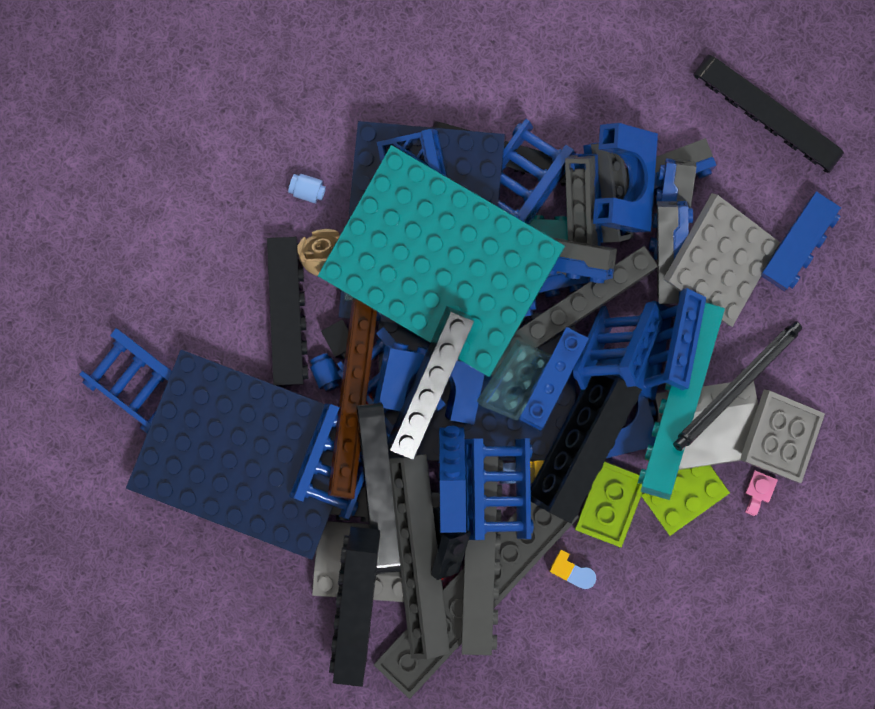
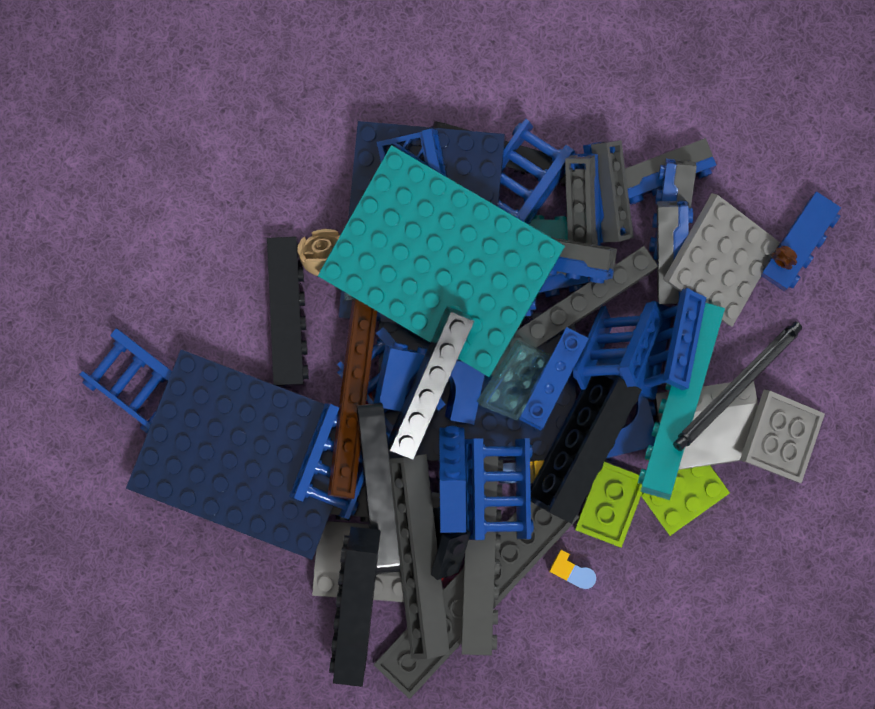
light blue brick [288,173,326,204] -> none
blue brick [310,353,342,392] -> none
black brick [321,319,348,360] -> none
blue arch [593,123,658,233] -> none
black beam [693,54,844,173] -> none
bright pink plate [745,470,778,516] -> none
none -> reddish brown plate [771,246,797,270]

